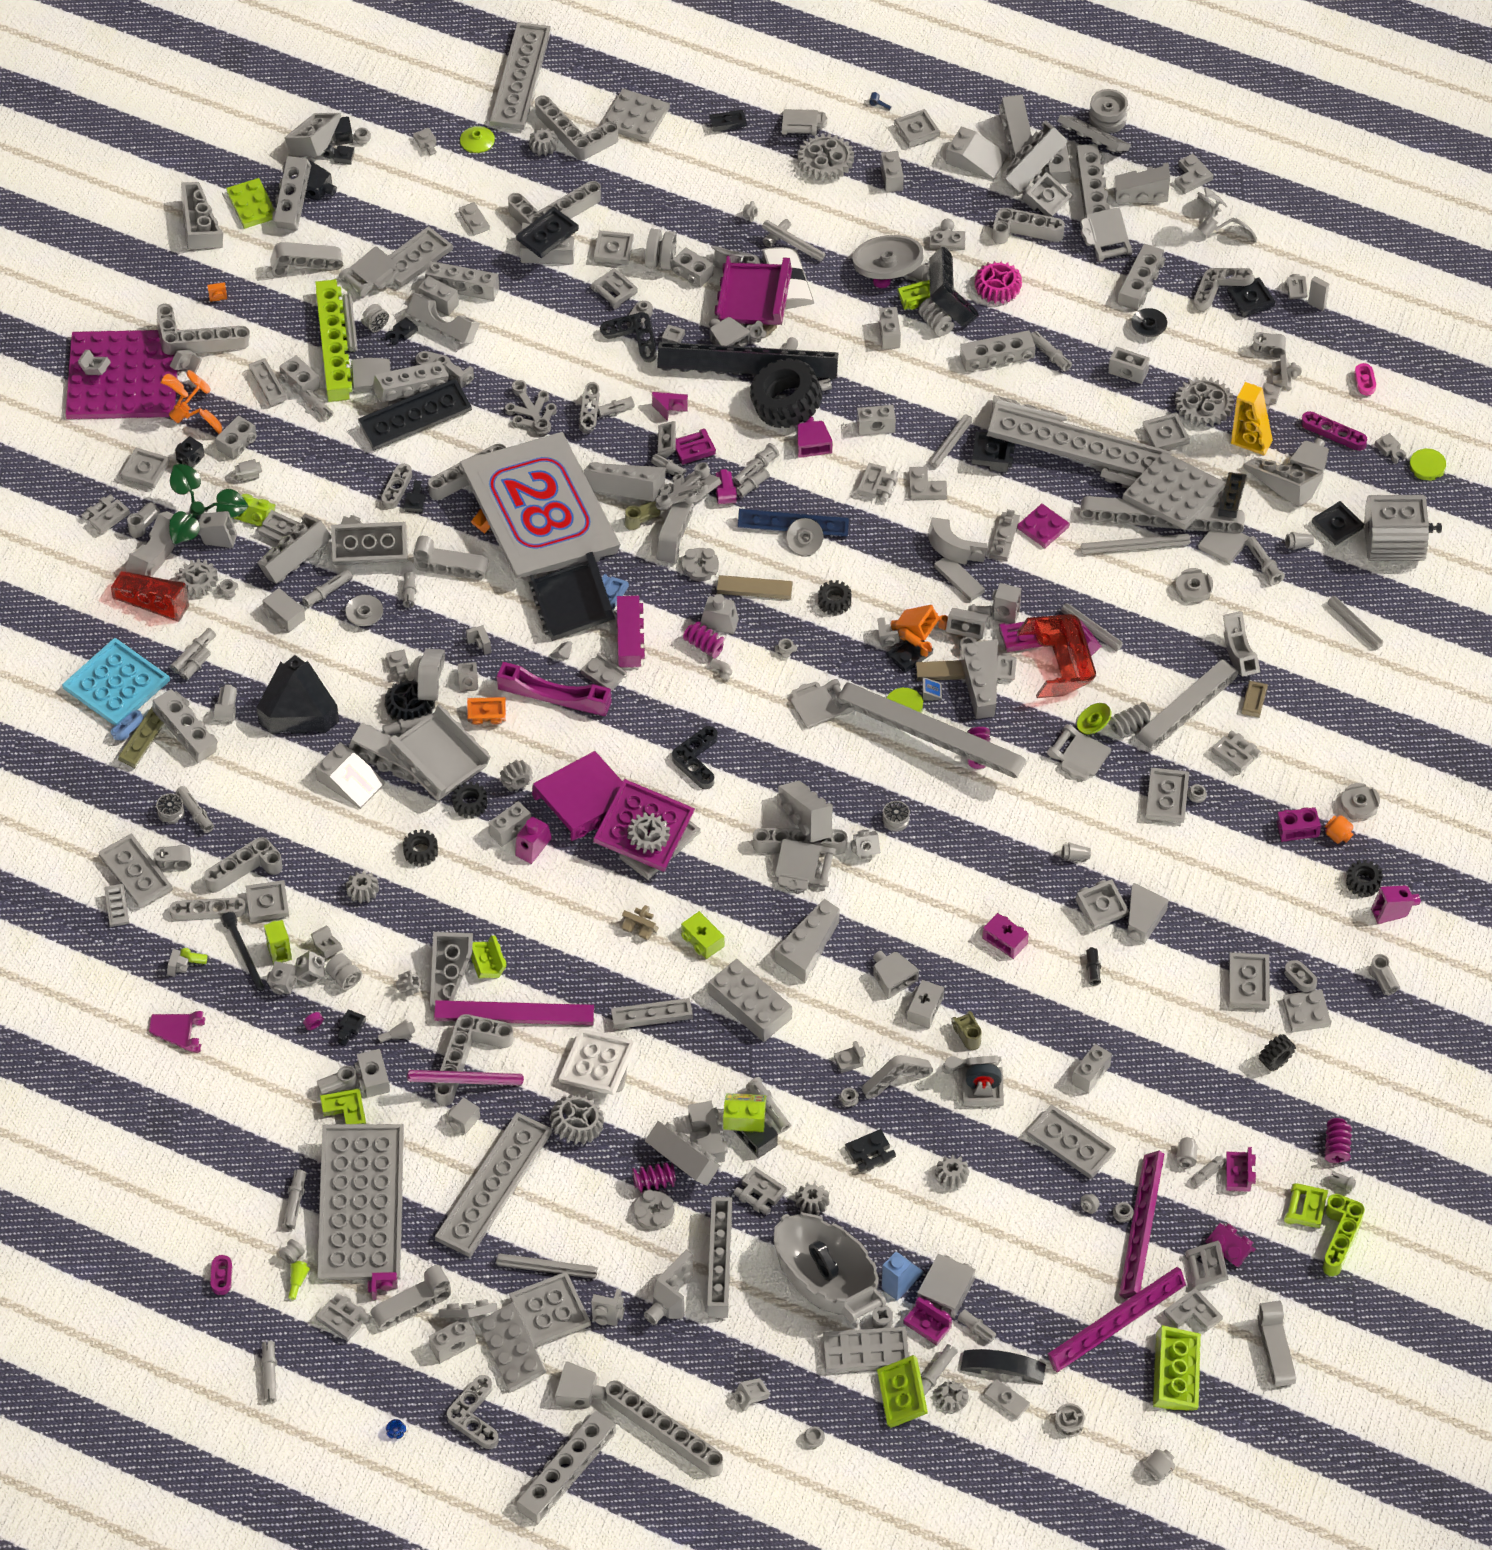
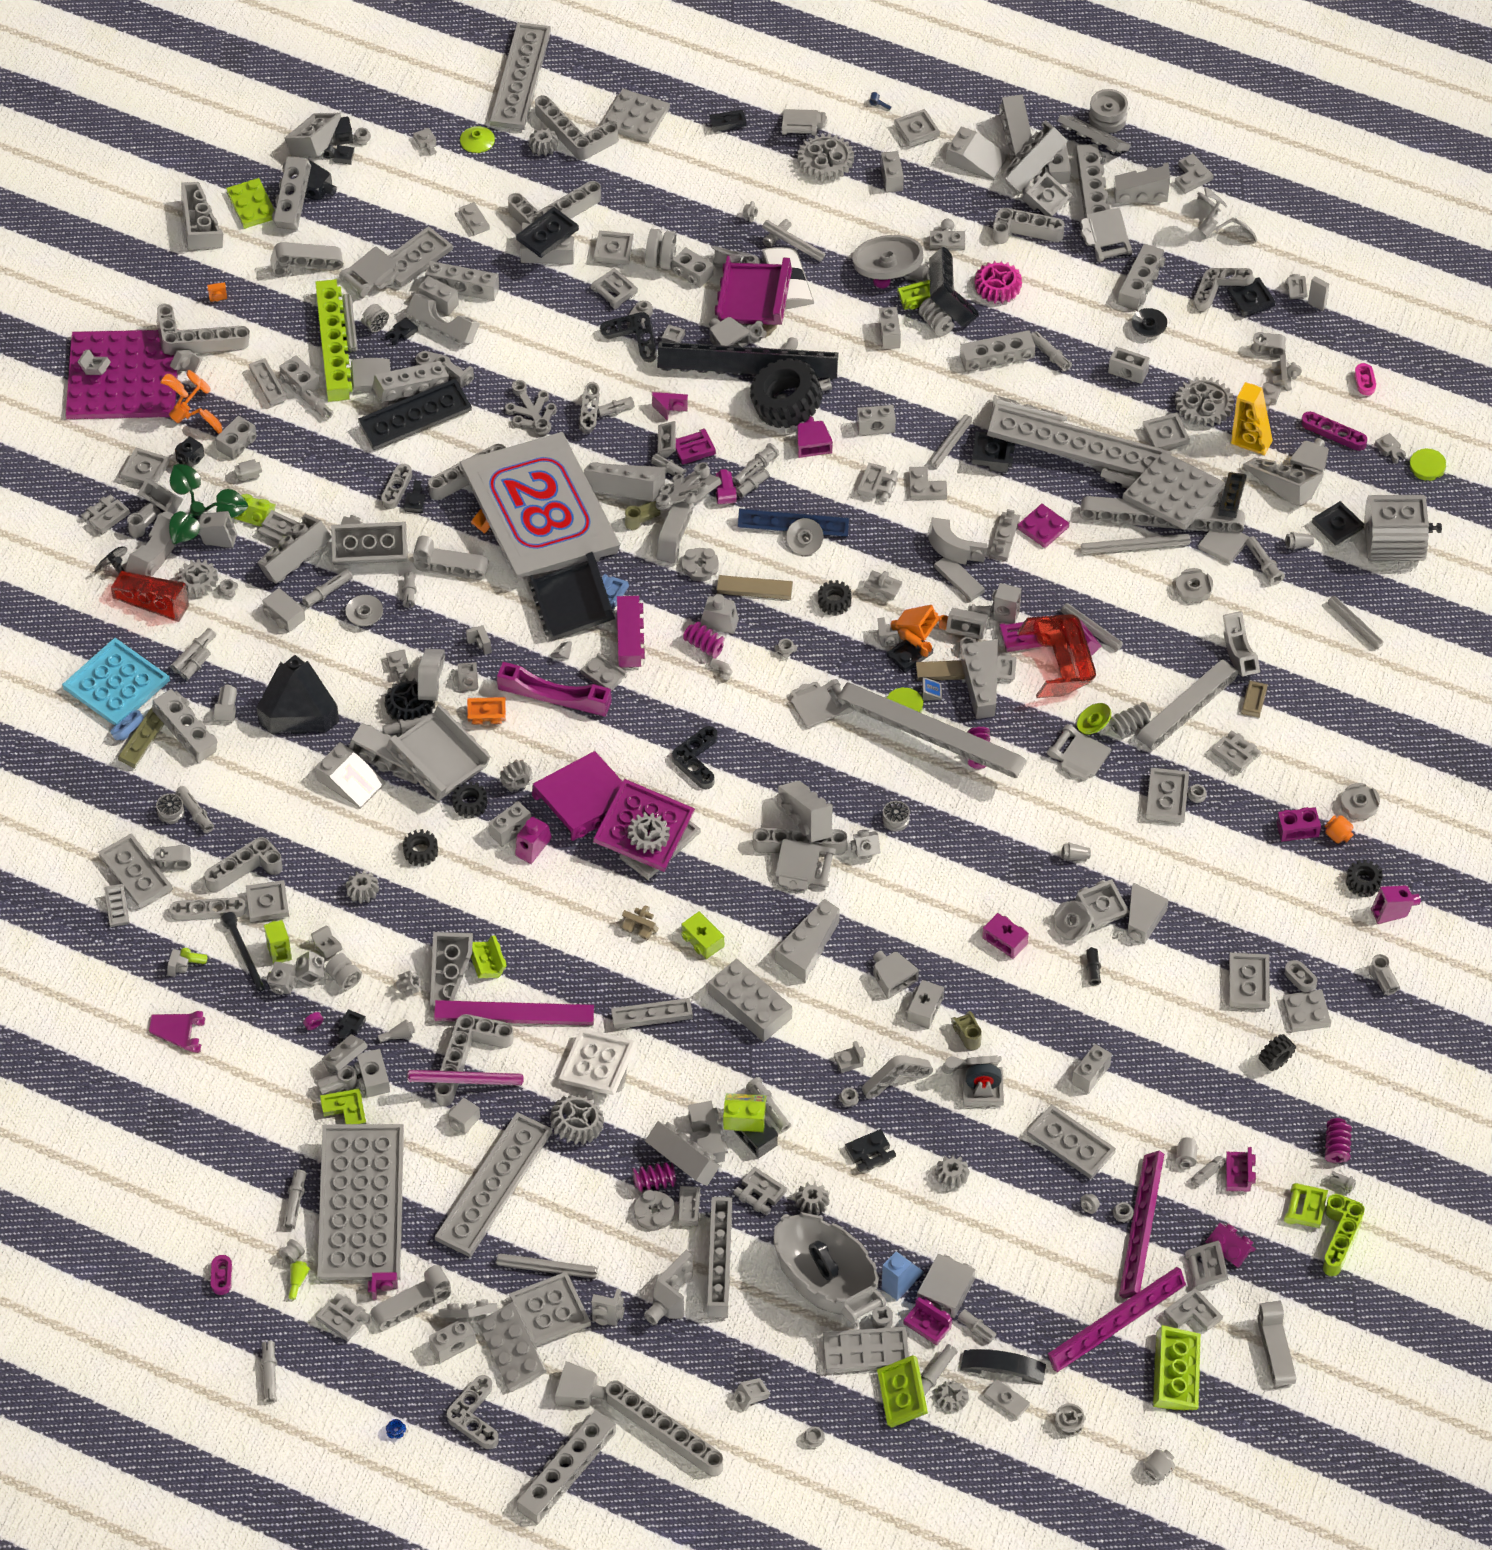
none -> black shield [94,546,127,578]
none -> light grey brick [137,478,183,514]
none -> light grey bracket [322,1034,367,1074]
none -> light grey plate [678,1186,700,1226]
none -> light grey hips [864,570,903,600]
none -> light grey plate [1054,901,1094,941]

